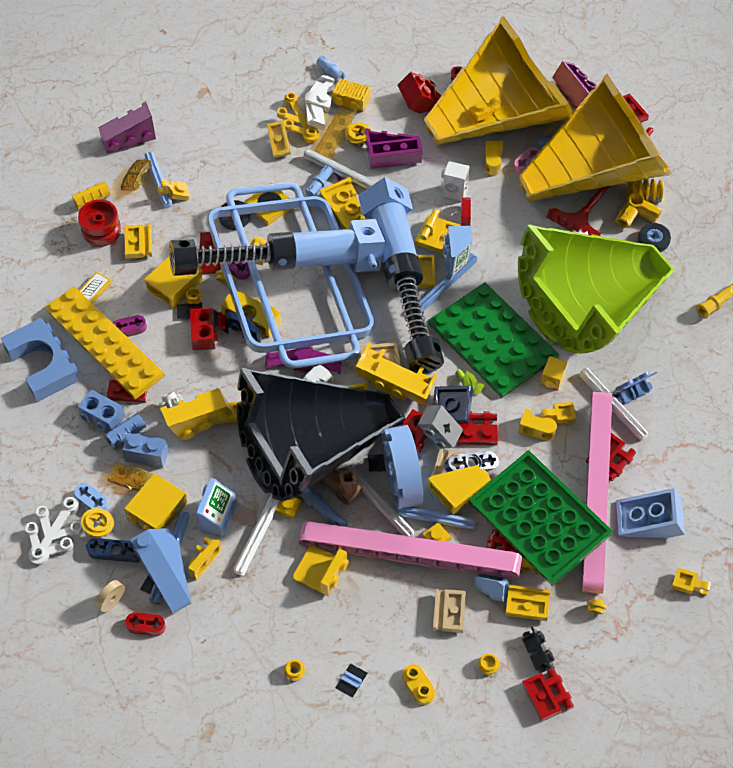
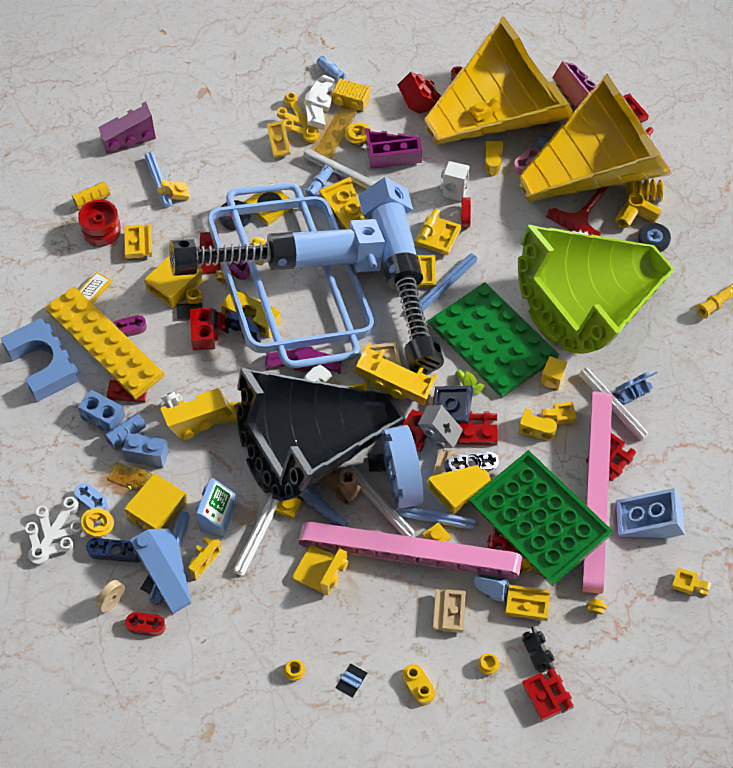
clear yellow slope [120,160,152,191] -> none
light blue slope [442,226,472,278] -> none

